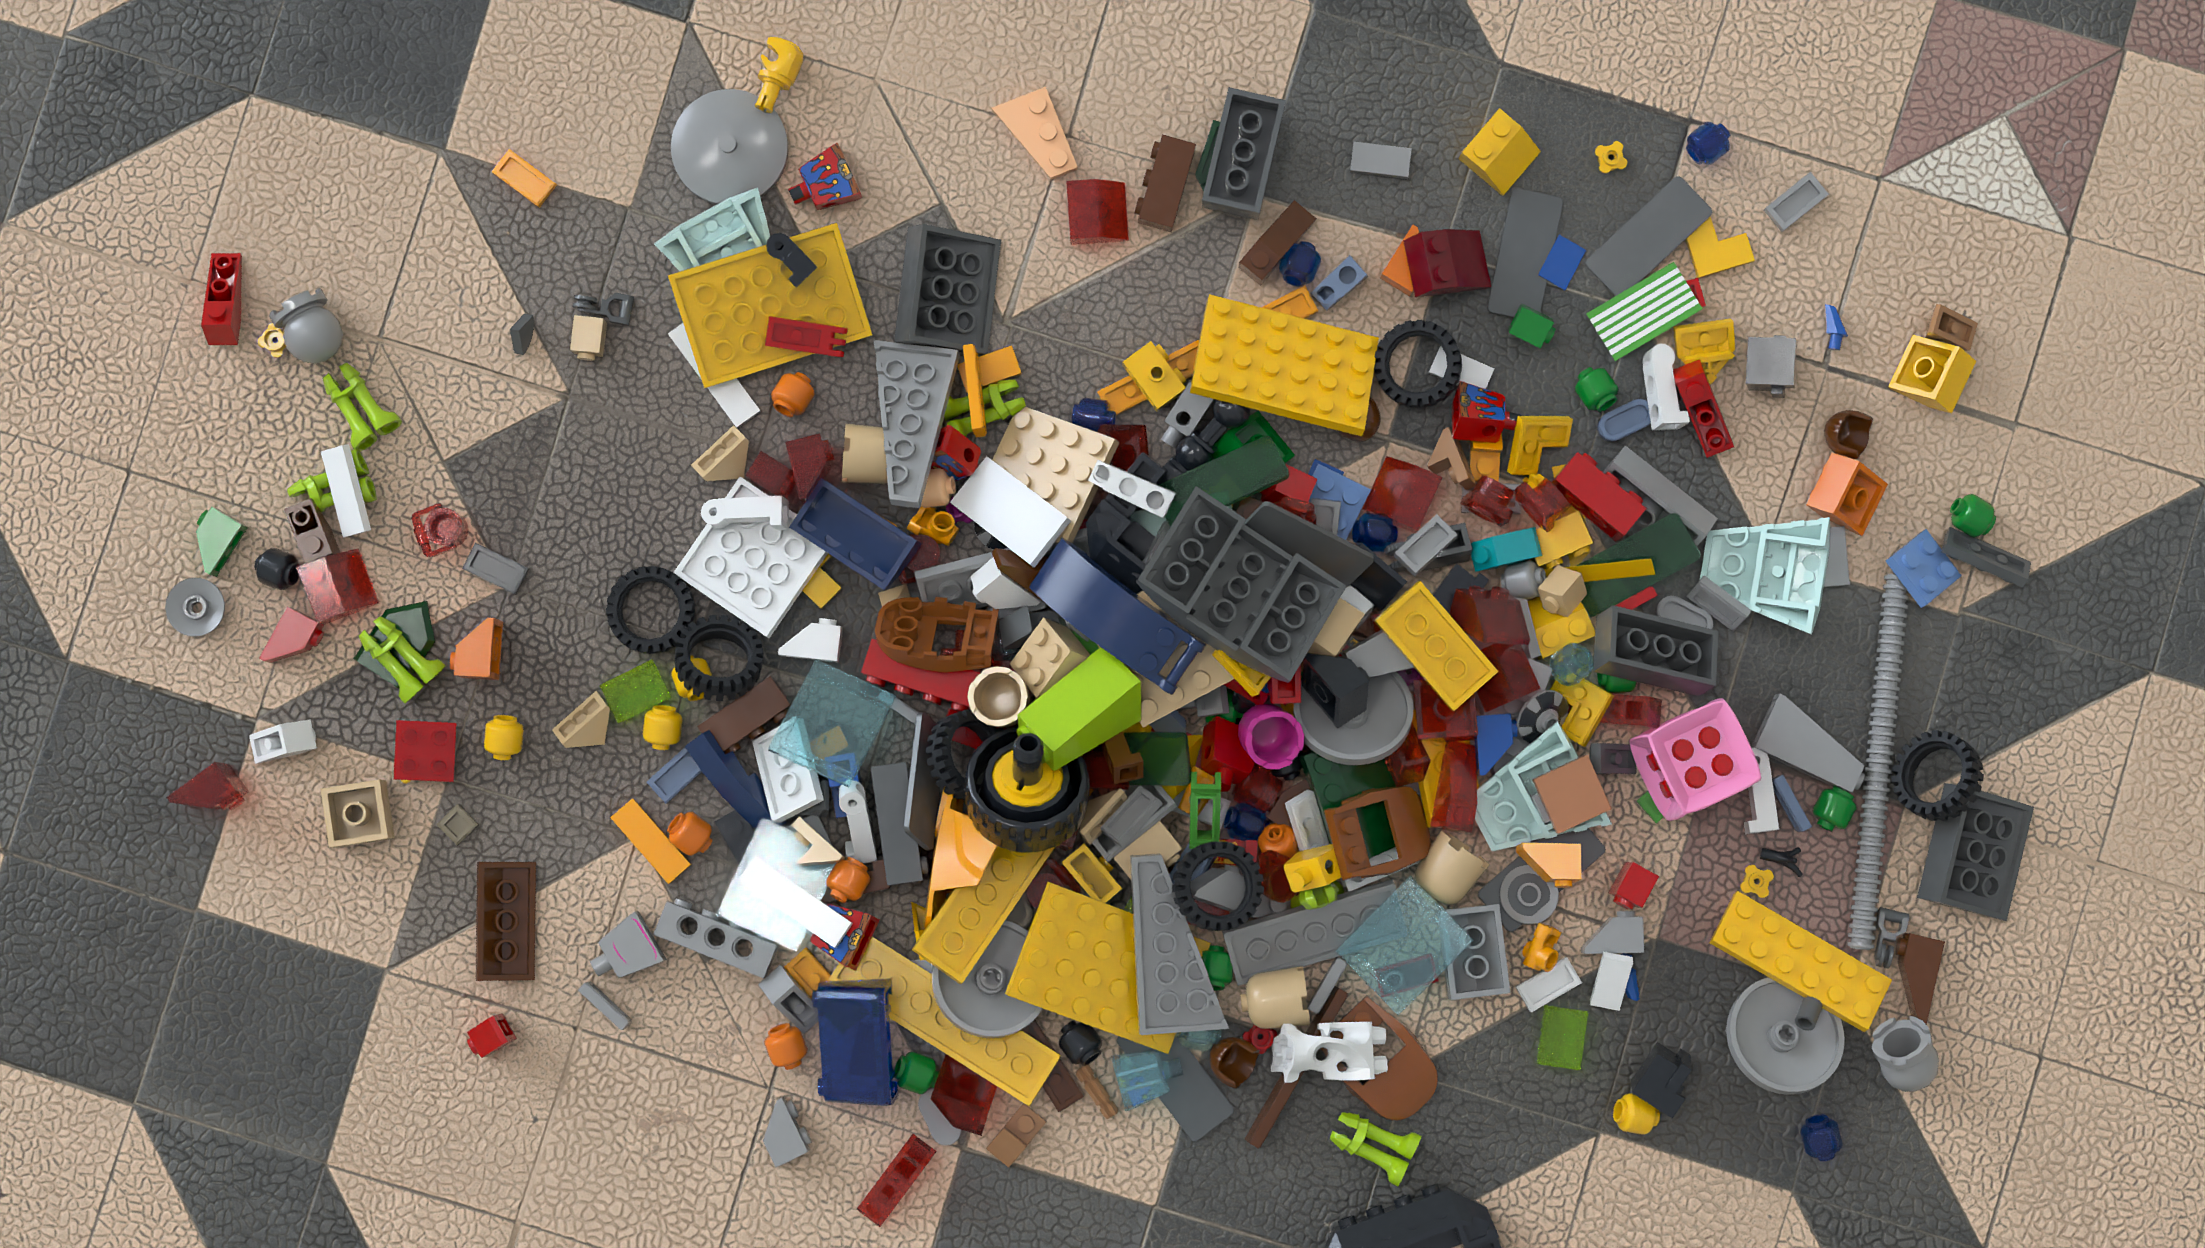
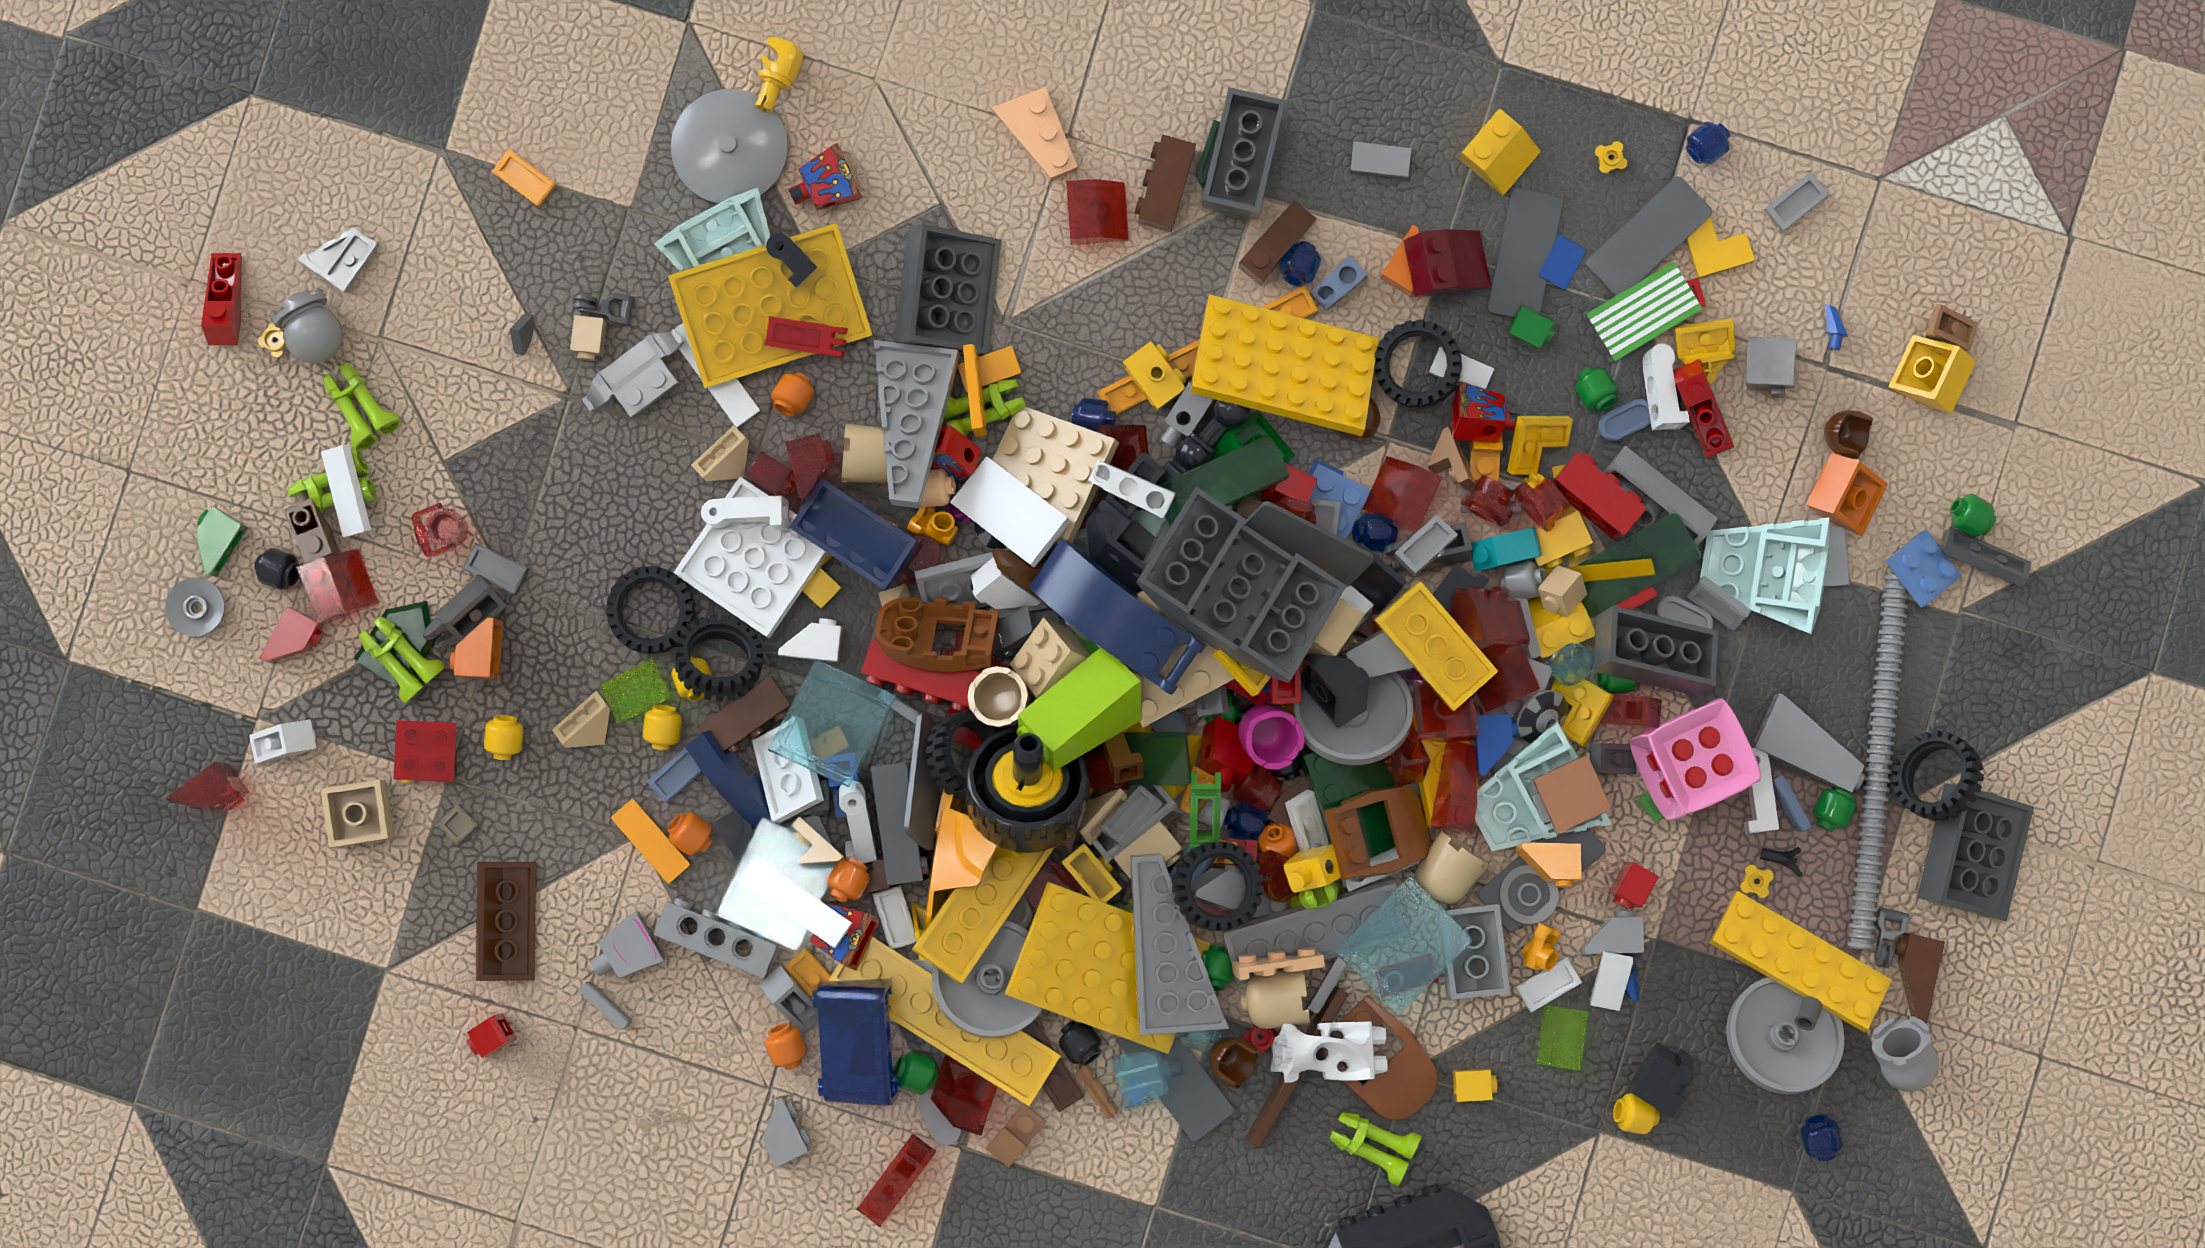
none -> wing [298,227,380,293]
none -> dark grey hinge [423,574,507,652]
none -> light grey plate [582,330,684,418]
none -> white tile [872,885,916,949]
none -> light nougat wing [1231,948,1325,980]
none -> yellow brick [1452,1069,1497,1102]

